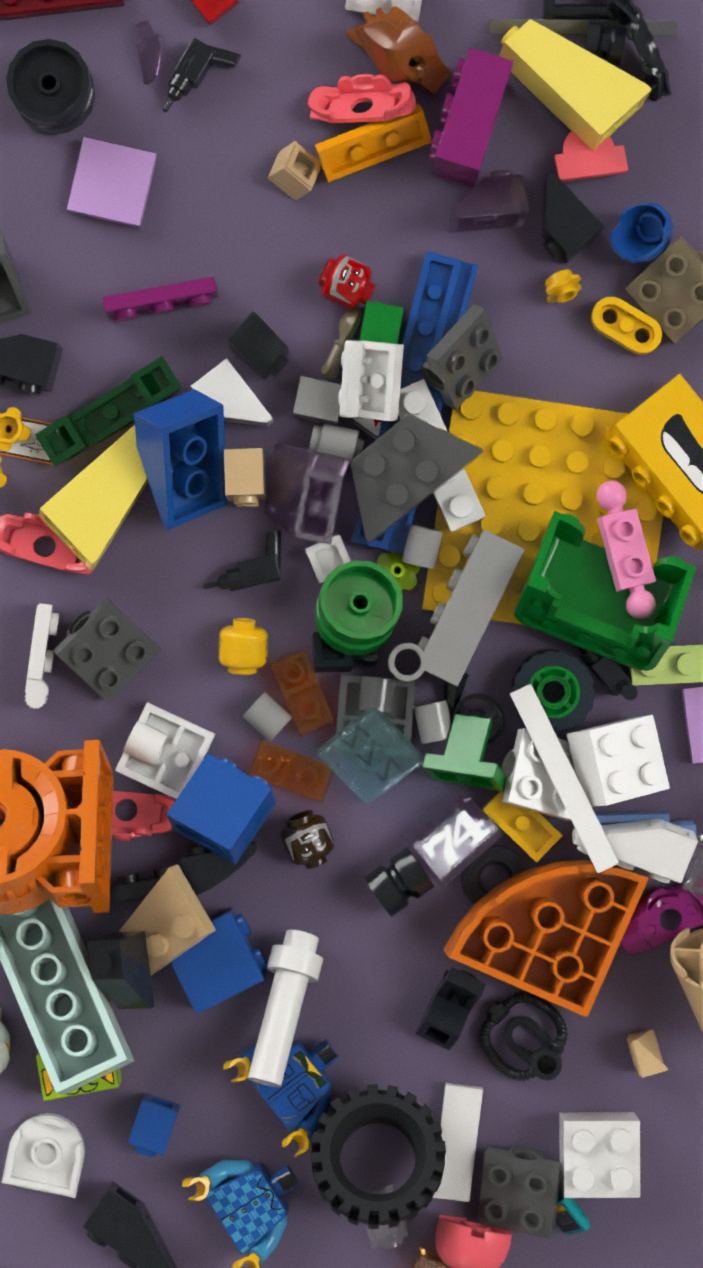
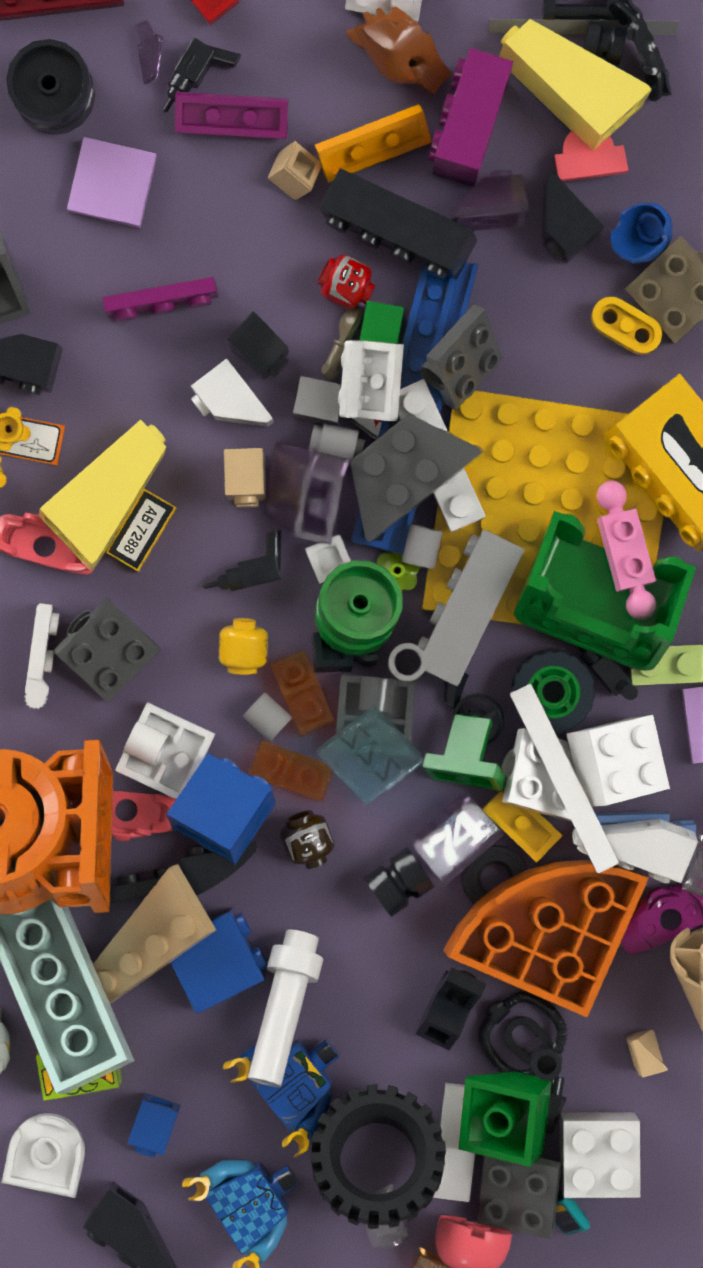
dark green slope [35,356,182,467] -> none
black slope [87,931,154,1009] -> none
blue slope [134,389,228,530] -> none
coral piece [308,74,416,123] -> none
light grey beam [414,700,452,744] -> none
yellow plate [545,269,582,304] -> none
none -> tile [106,488,177,572]
none -> magenta plate [175,92,289,139]
none -> black brick [319,168,477,280]
none -> green slope [458,1072,552,1167]
none -> black bar [546,1076,566,1134]

